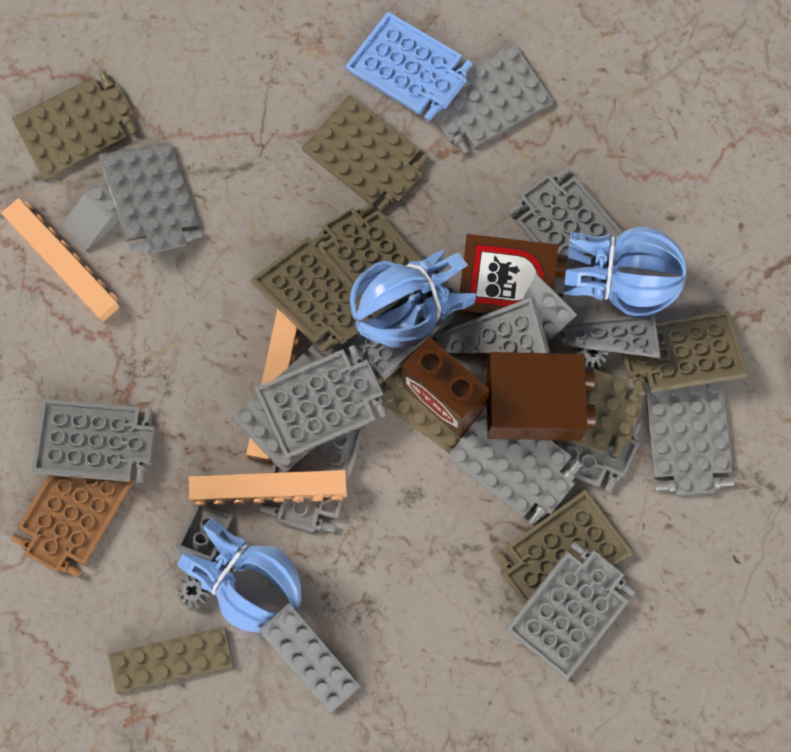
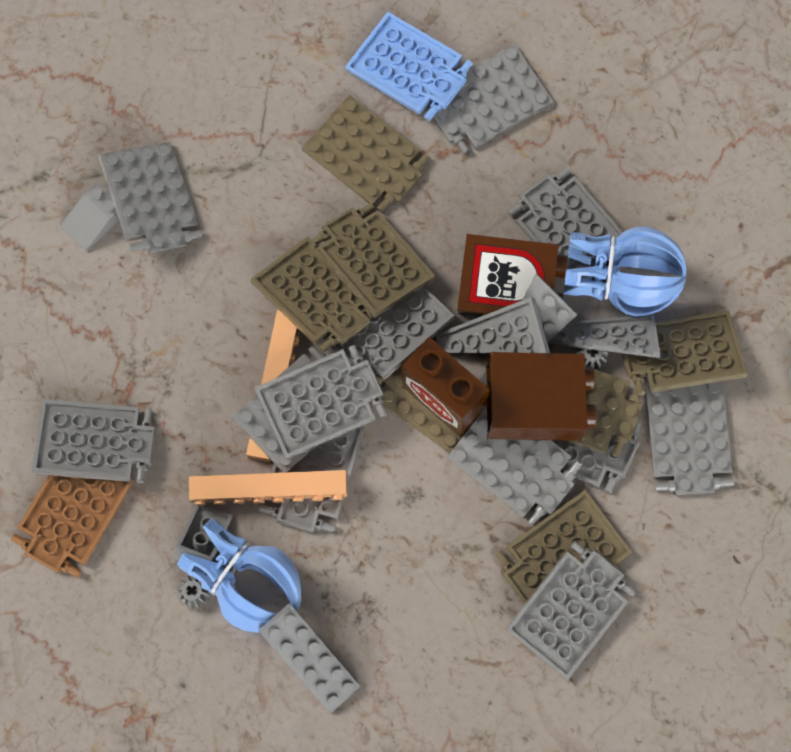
light nougat brick [2,198,120,322] -> none
dark tan plate [12,71,138,181] -> none
dark tan plate [108,627,233,694] -> none
light blue piece [349,249,476,348] -> none

